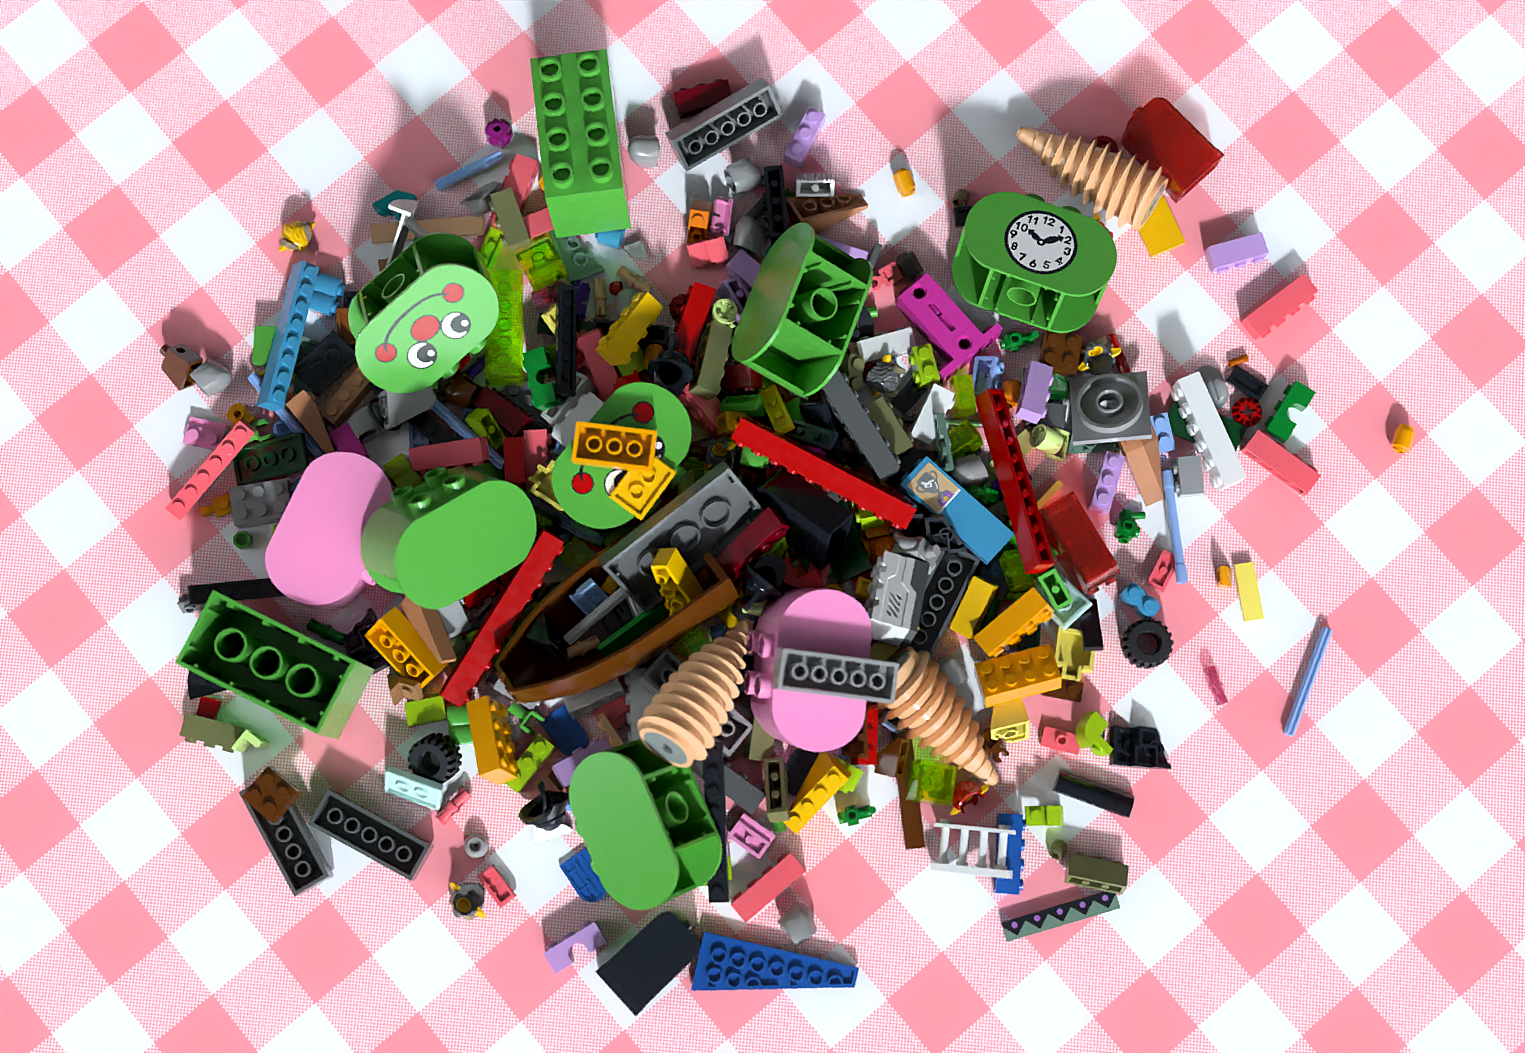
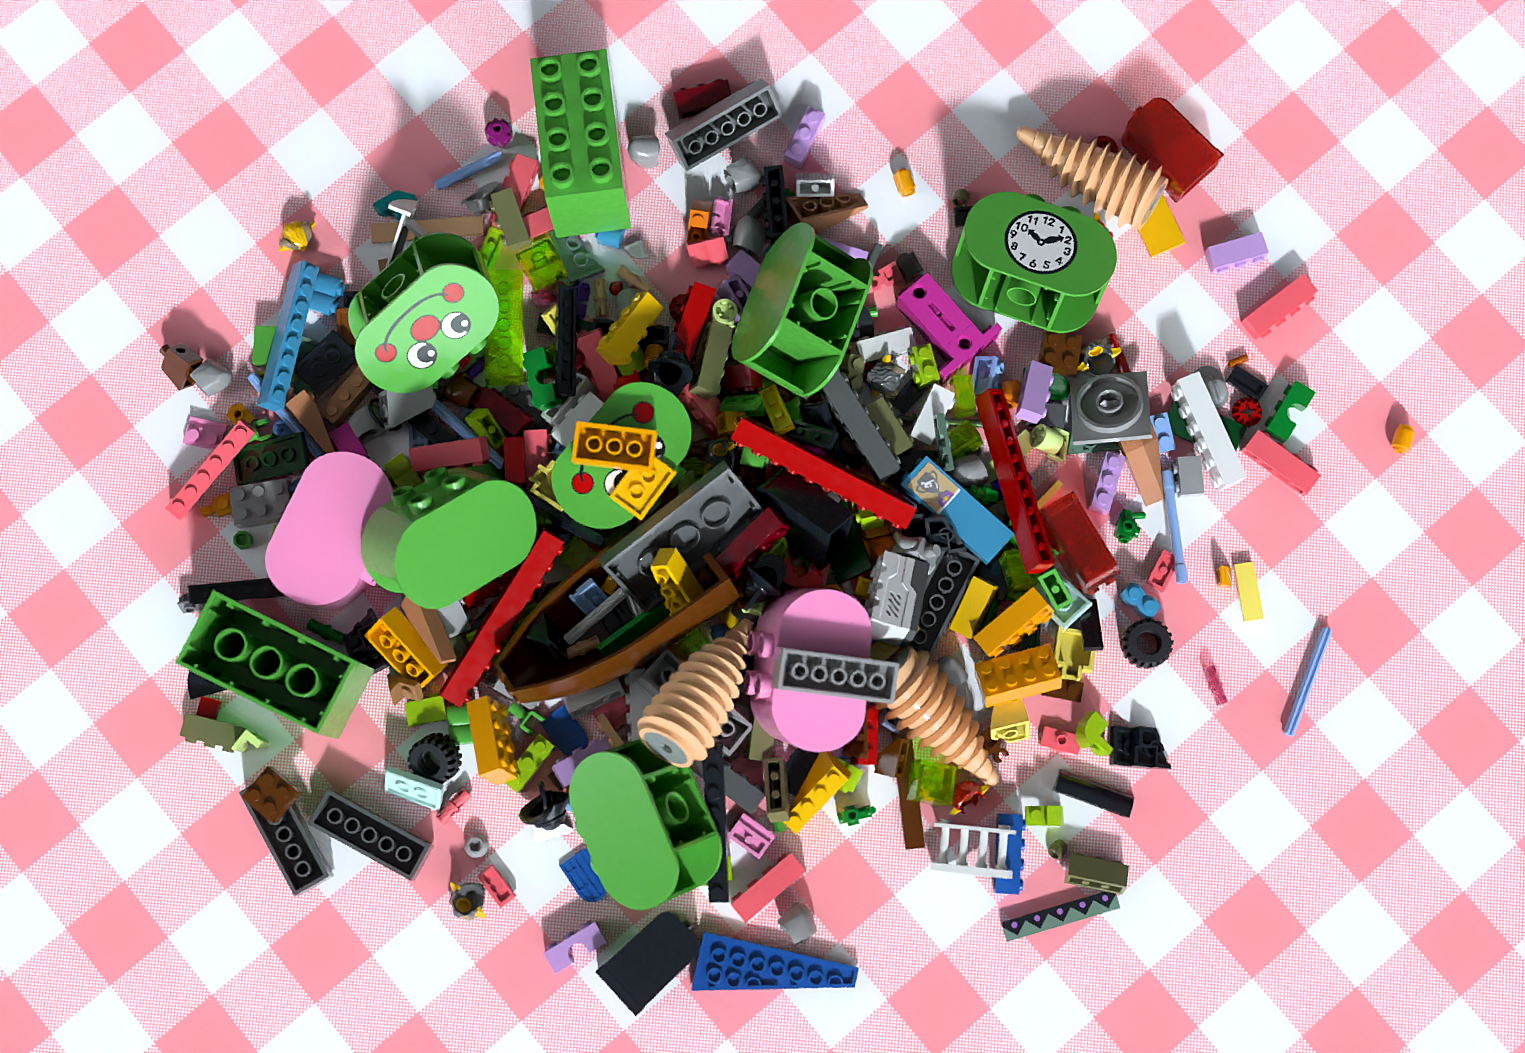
green piece [999,331,1039,352] -> none

